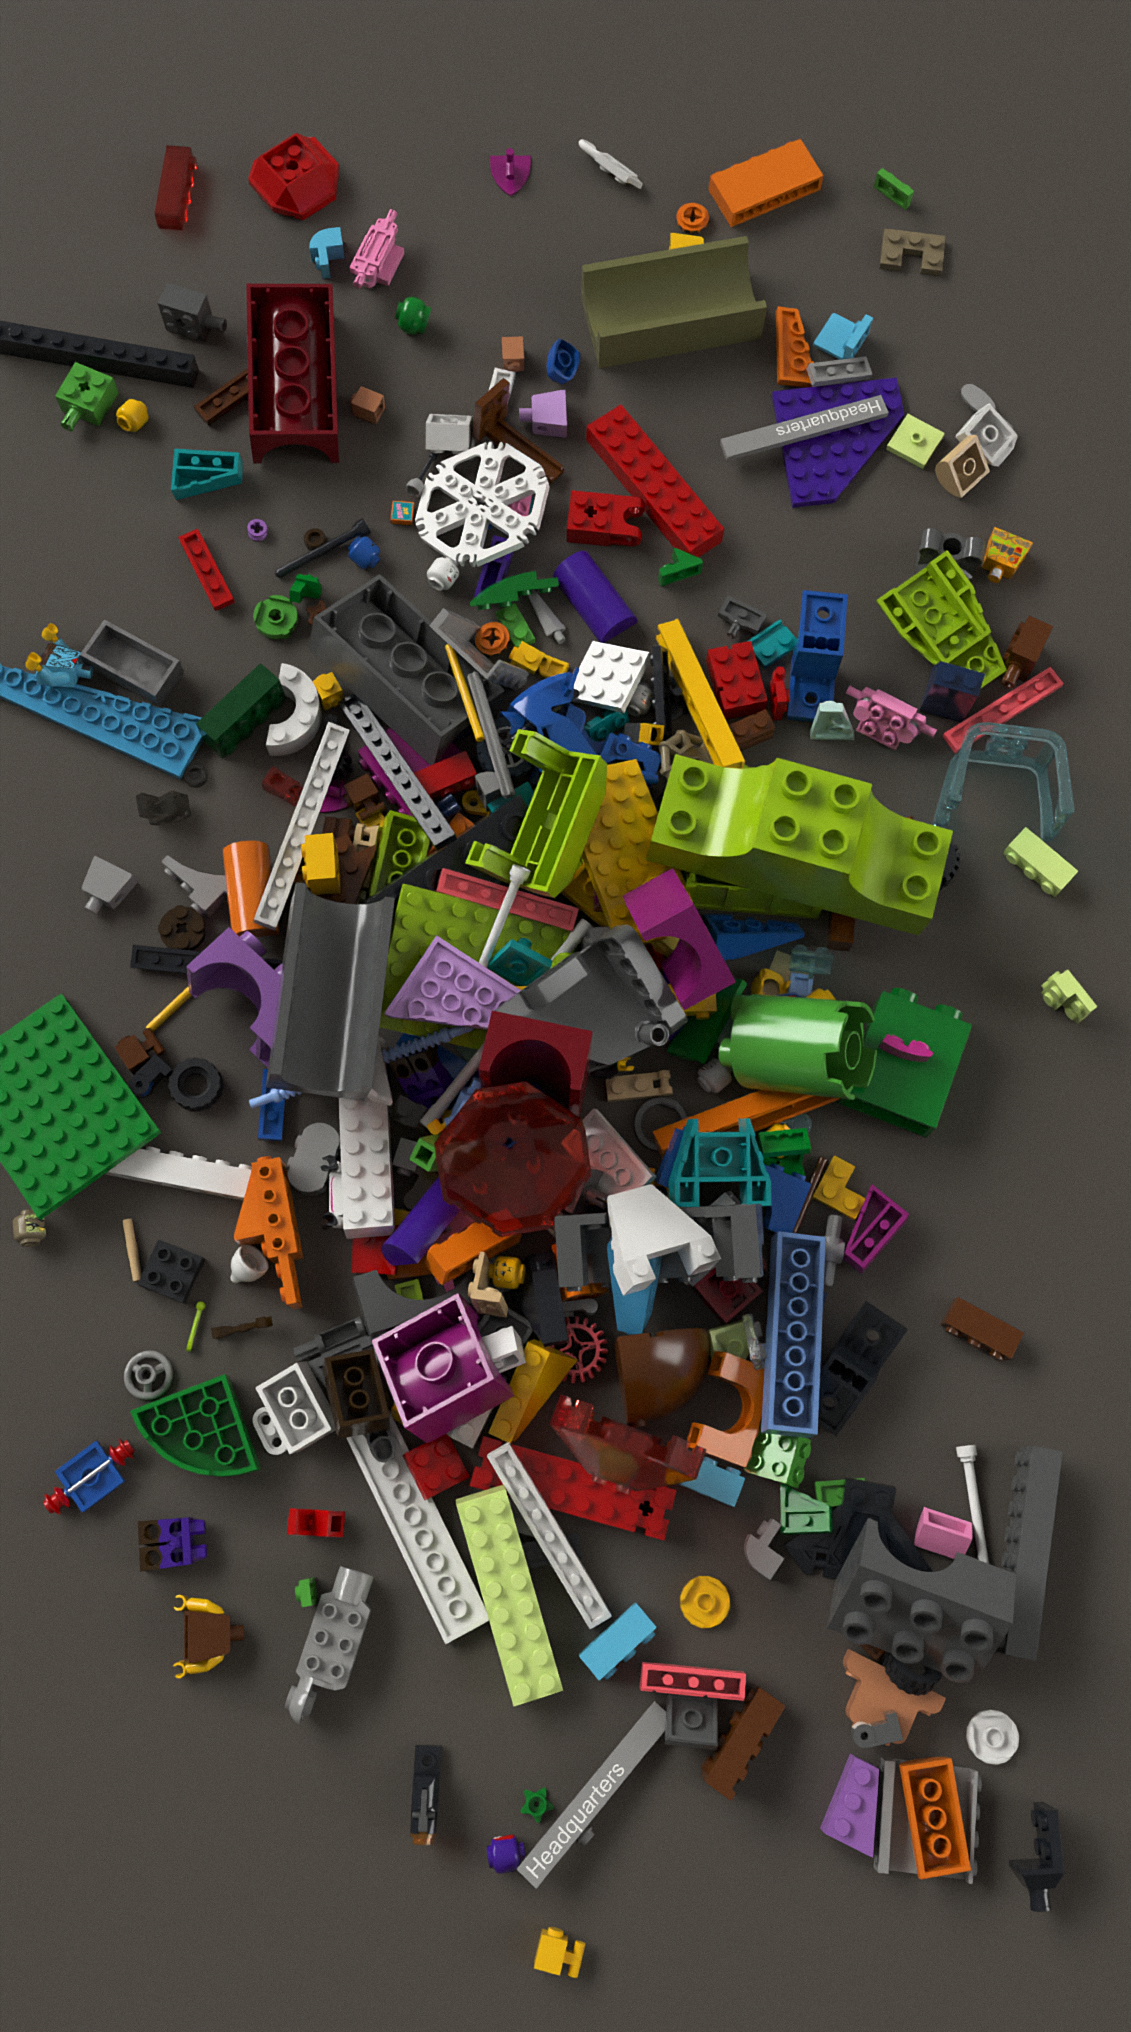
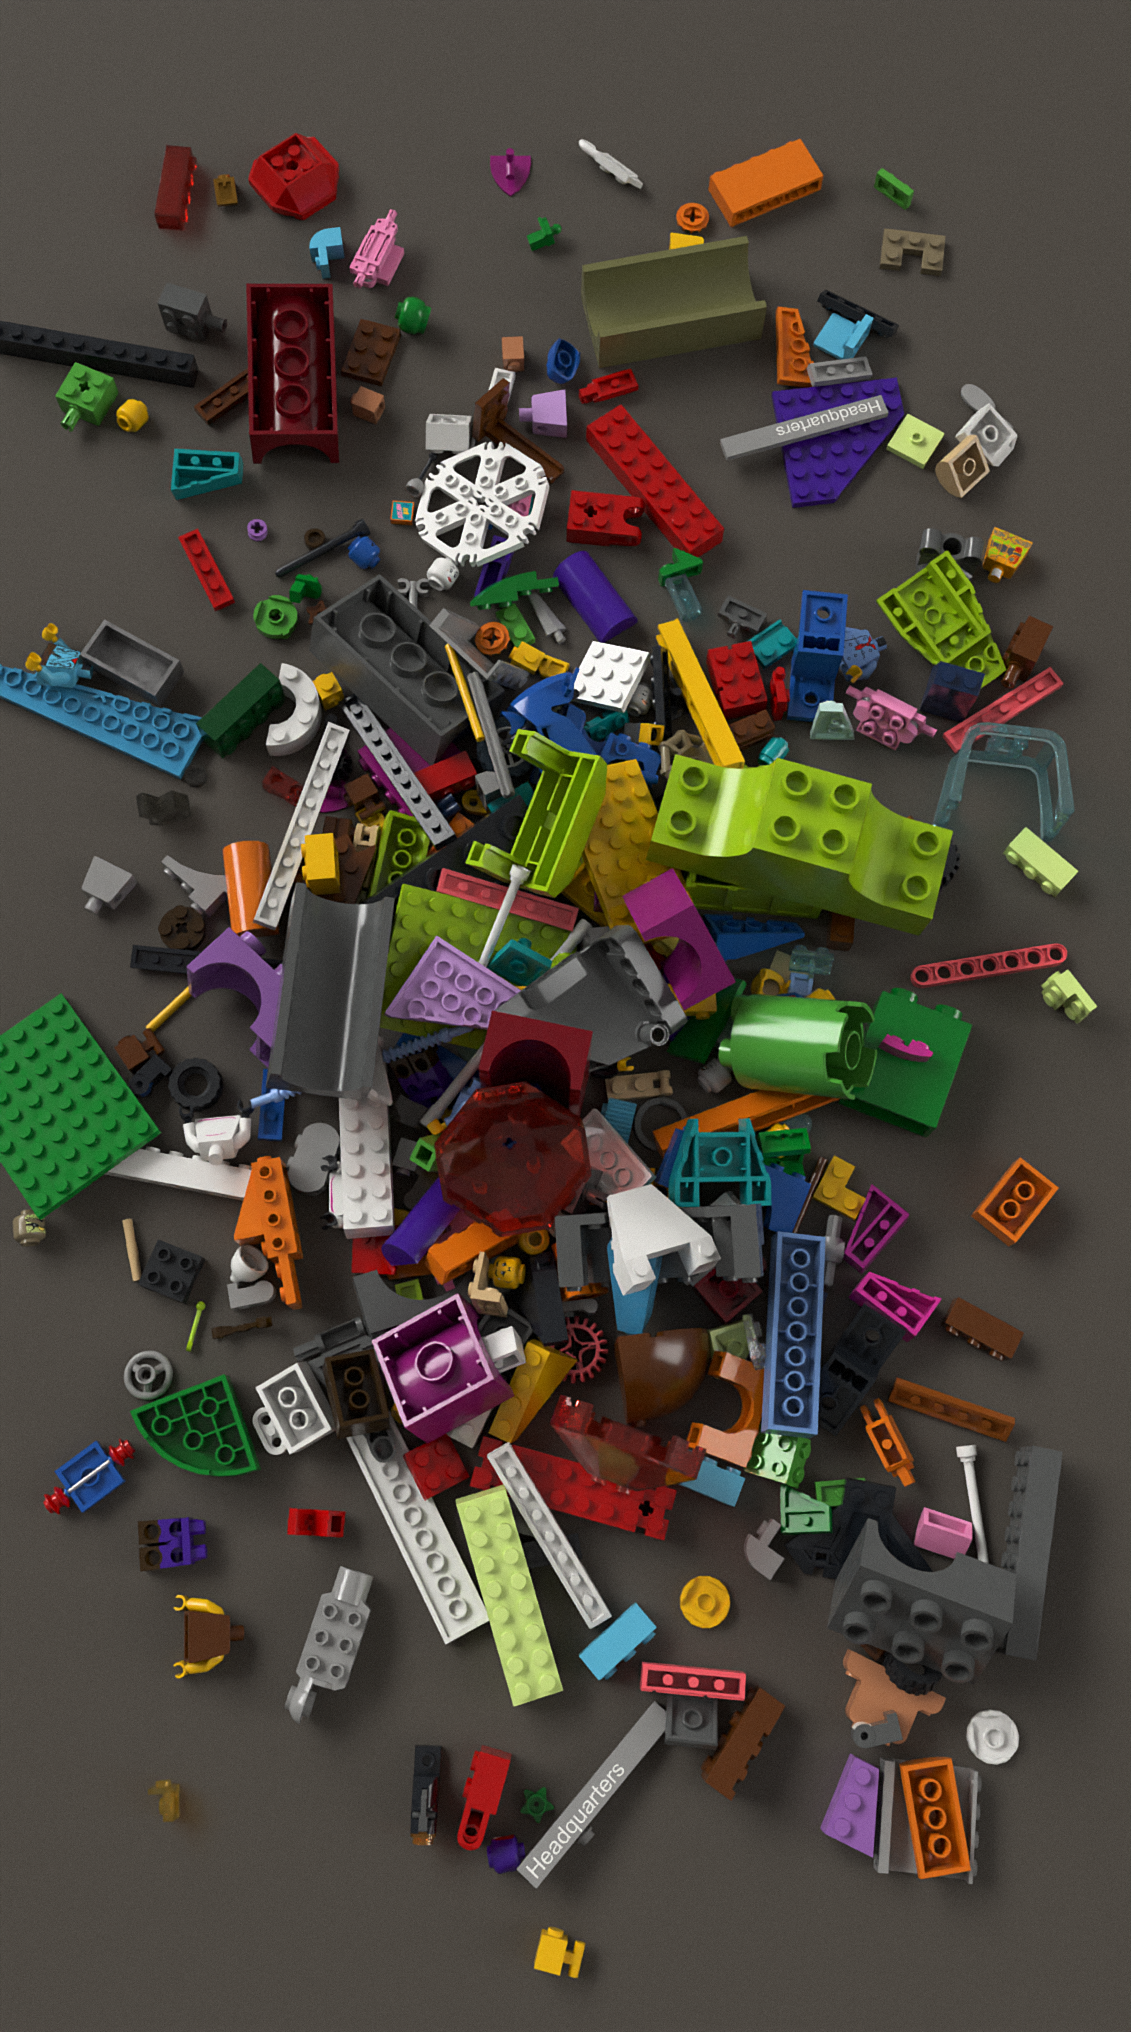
bright green plate [295,1577,318,1607] -> none
black plate [1009,1802,1065,1912] -> none
none -> clear yellow bracket [148,1780,179,1822]
none -> white torso [179,1100,254,1165]
none -> pearl gold bracket [213,174,238,207]
none -> light grey leg [227,1281,276,1311]
none -> reddish brown plate [341,319,401,386]
none -> light grey bar [398,578,429,608]
none -> red brick [457,1745,511,1850]
none -> yellow head [517,1223,550,1255]
none -> green piece [527,217,562,251]
none -> red hinge [579,369,639,404]
none -> medium azure brick [601,1098,637,1144]
none -> clear light blue brick [665,574,703,622]
none -> teal brick [757,737,789,766]
none -> black plate [817,289,899,338]
none -> medium blue torso [840,627,887,683]
none -> dark pink wedge [849,1272,942,1342]
none -> orange hinge [860,1398,916,1487]
none -> dark orange plate [888,1377,1015,1442]
none -> coral beam [910,943,1067,988]
none -> orange brick [971,1157,1059,1247]

